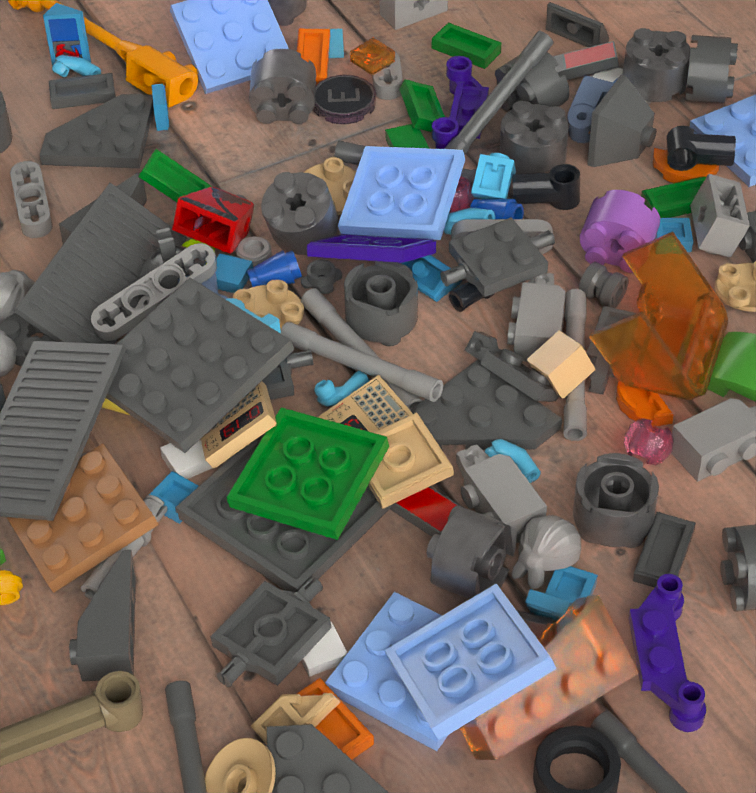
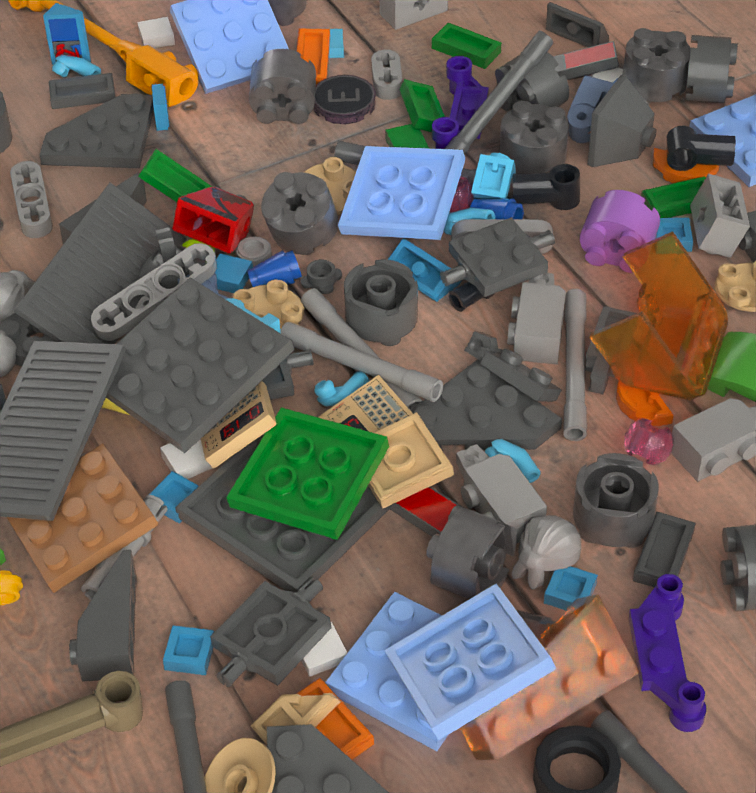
dark purple tile [307,234,436,263] -> none
clear orange plate [350,37,395,75] -> none
dark azure tile [525,589,574,624] -> none
tan panel [527,330,596,398] -> none
dark grey wheel [579,262,629,308] -> none
none -> white tile [137,17,175,48]
none -> dark azure tile [163,626,214,675]

